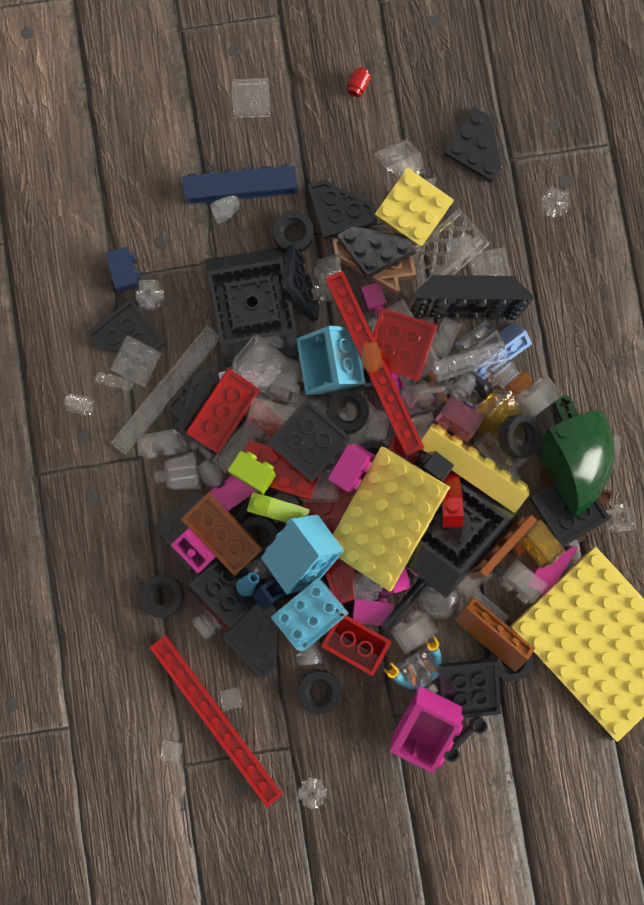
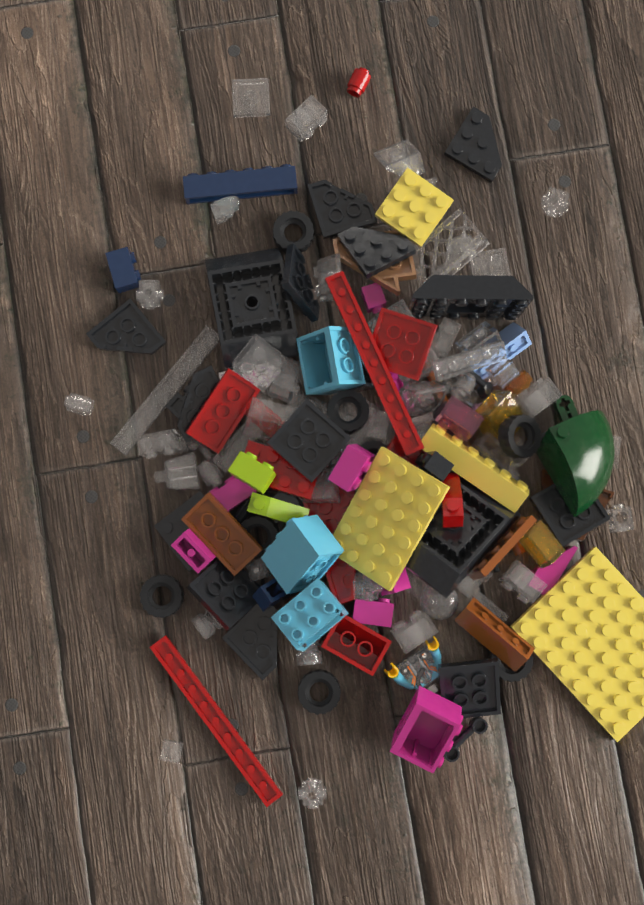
clear axle [95,372,133,391] -> none
clear plate [110,335,162,387] -> none
clear plate [220,687,243,711] -> none
dark azure cone [236,573,259,596] -> none
clear orange brick [361,342,382,373] -> none
black axle [381,578,428,633] -> none
none -> clear brick [285,95,327,142]

